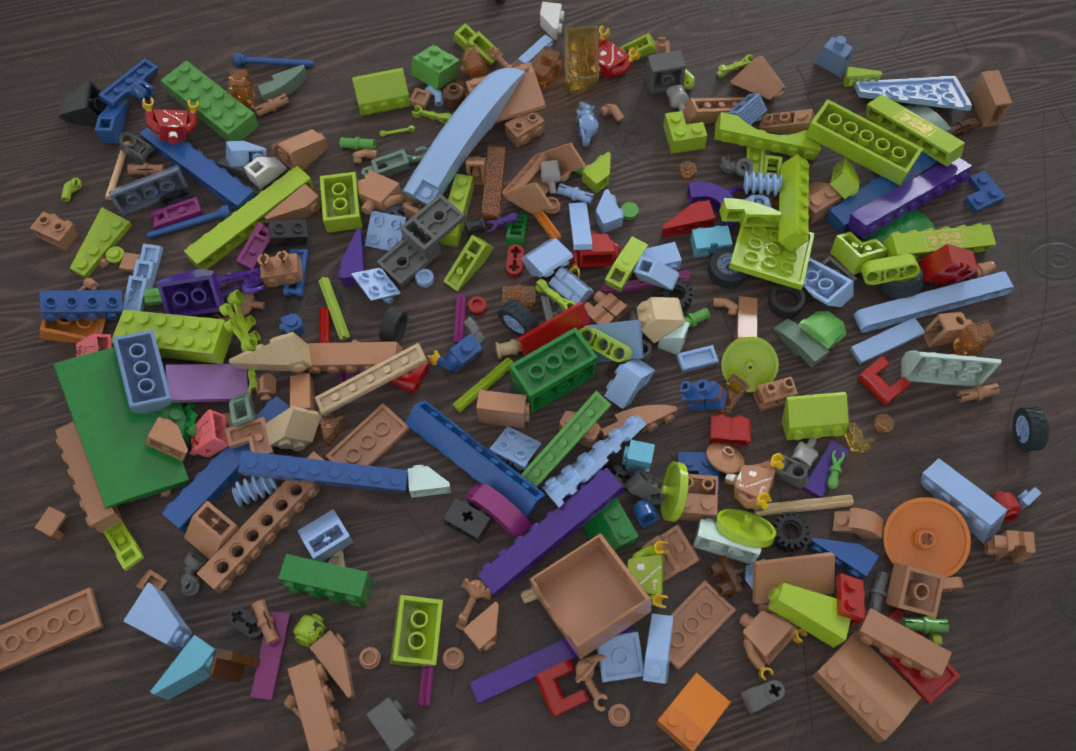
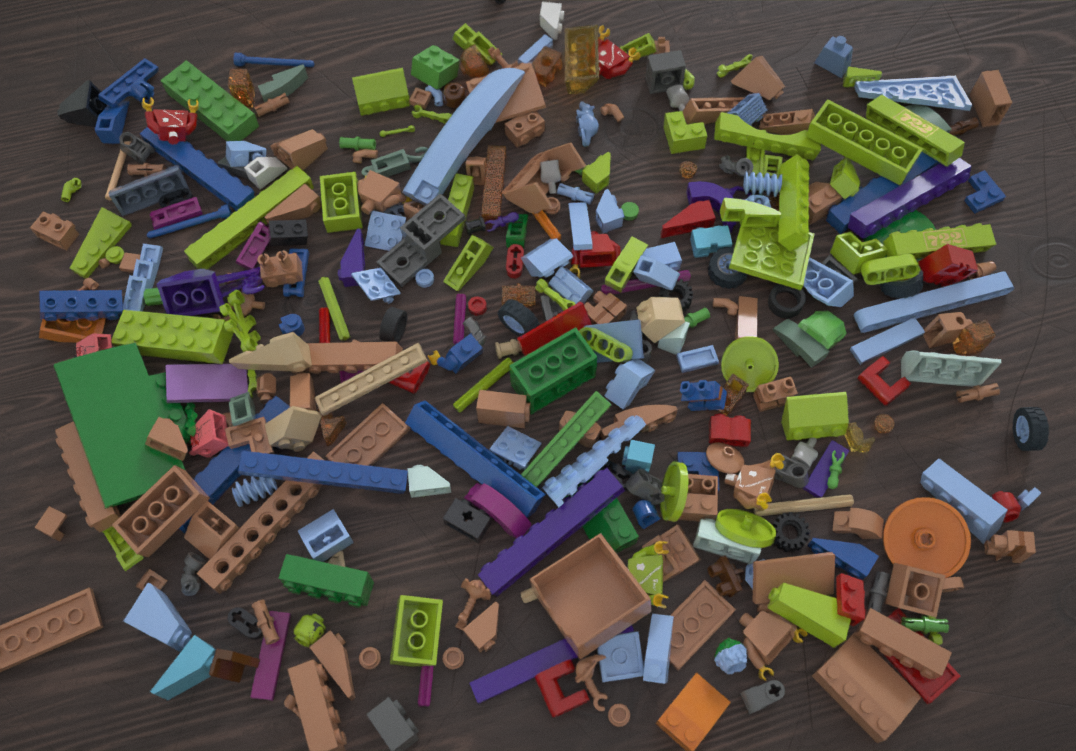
medium blue brick [112,330,172,414] -> none
none -> nougat brick [112,465,210,557]
none -> light blue piece [714,638,747,674]

